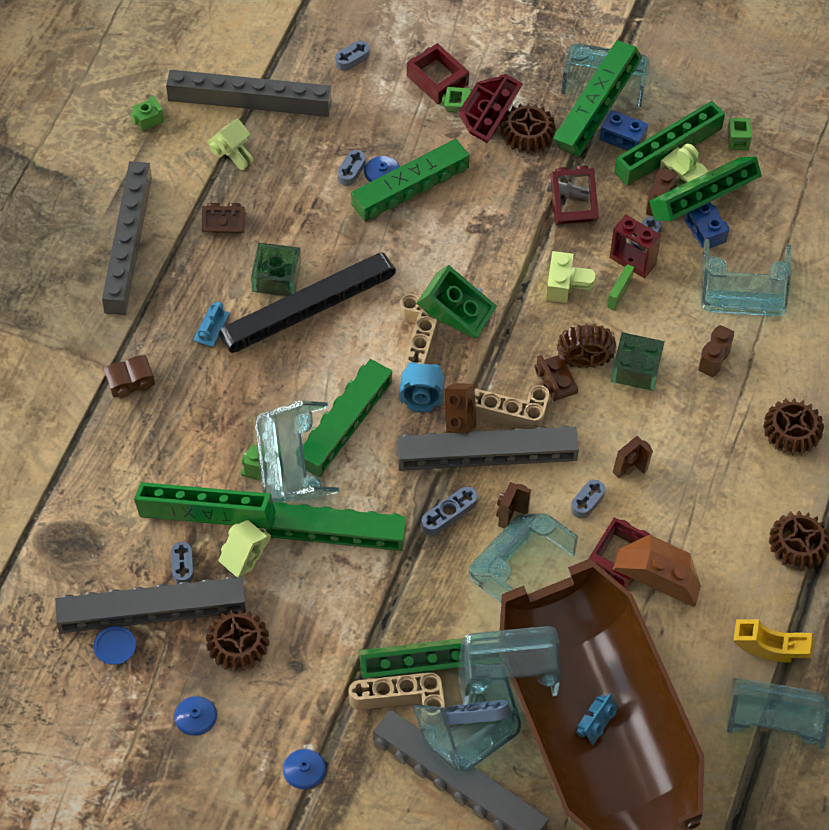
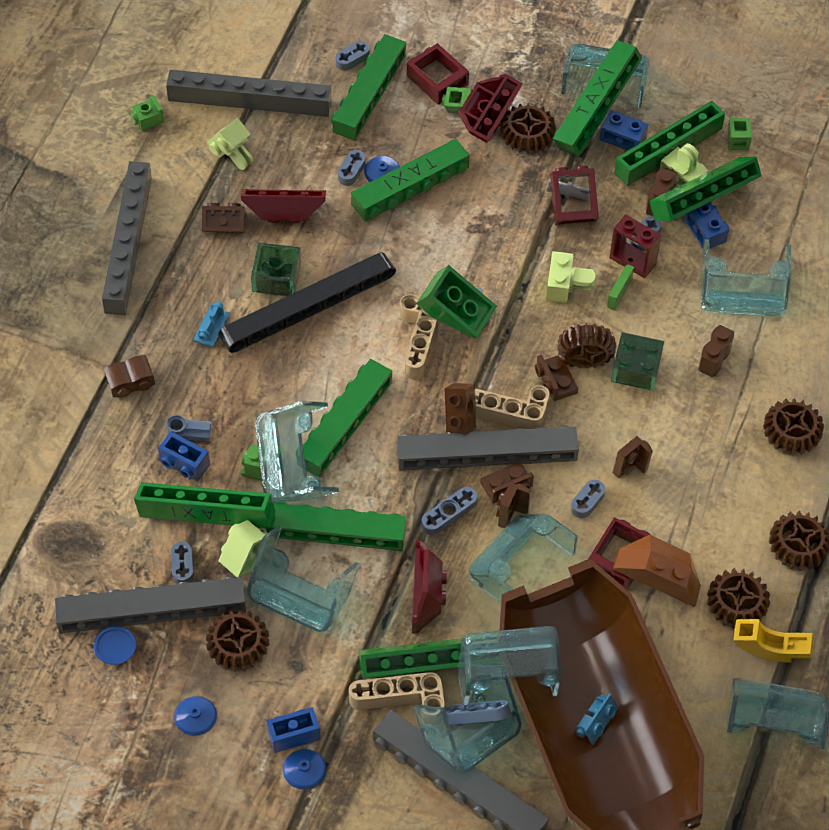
dark azure brick [399,362,445,412] -> none
none -> blue brick [158,431,210,481]
none -> sand blue piece [166,415,211,442]
none -> dark red wedge [241,189,326,223]
none -> clear light blue windscreen [247,526,360,632]
none -> blue brick [266,707,320,753]
none -> green brick [331,34,406,141]
none -> dark red wedge [412,540,447,634]
none -> reddish brown bracket [480,461,534,503]
none -> reddish brown gear [707,568,770,629]

